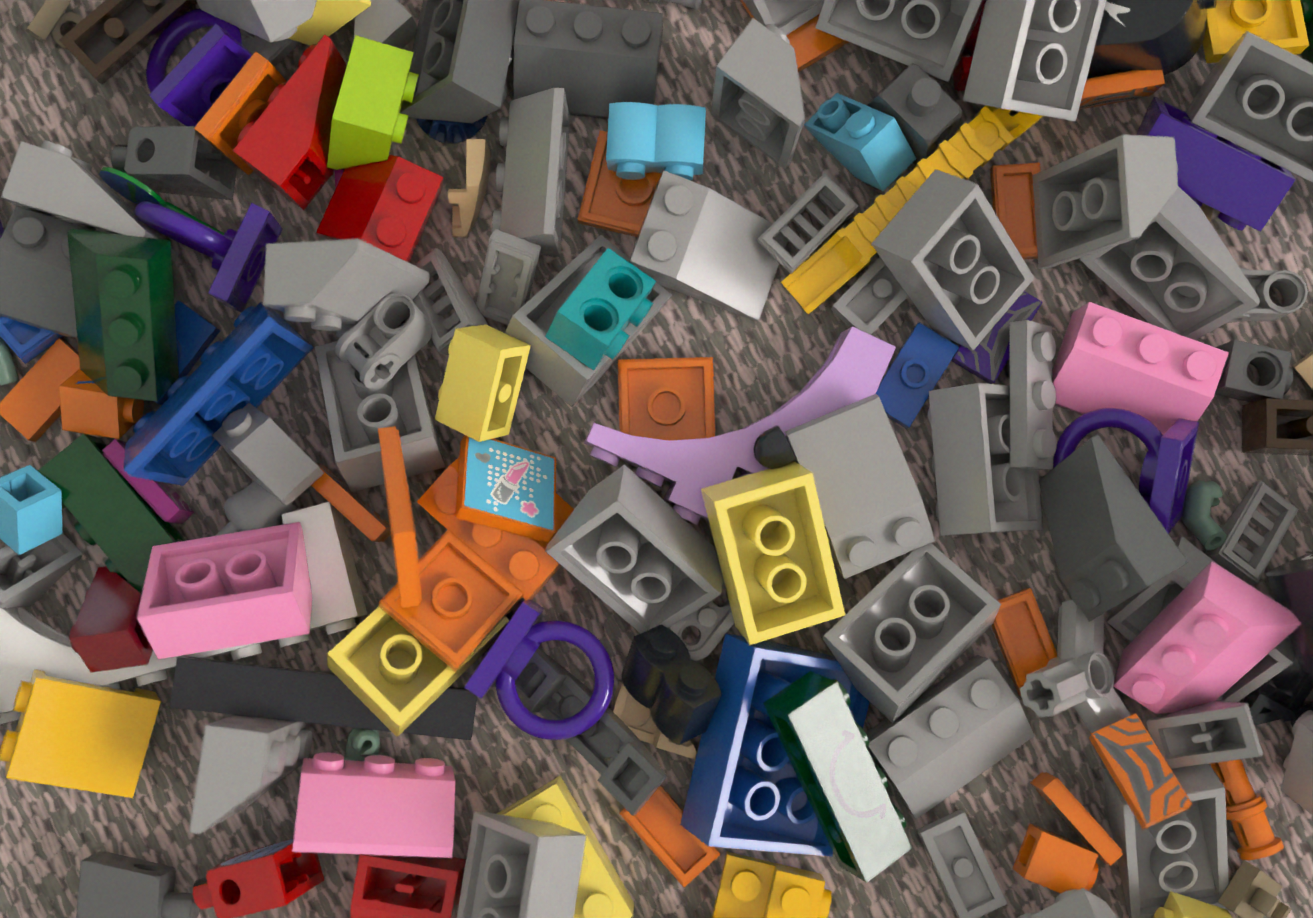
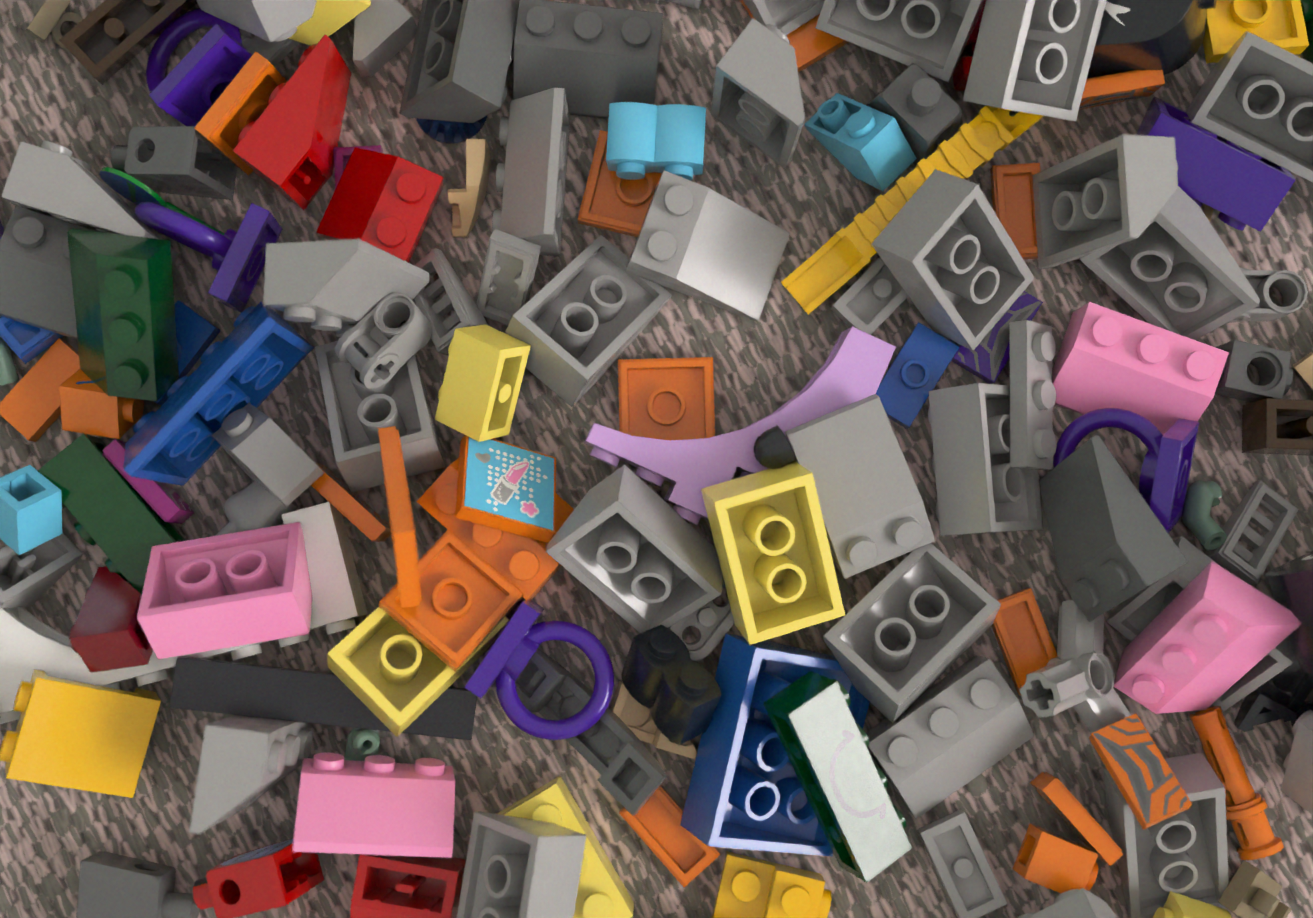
lime slope [327,35,419,170] -> none
teal brick [545,248,656,371] -> none
light grey slope [757,173,859,274] -> none
light grey slope [1146,701,1263,769] -> none

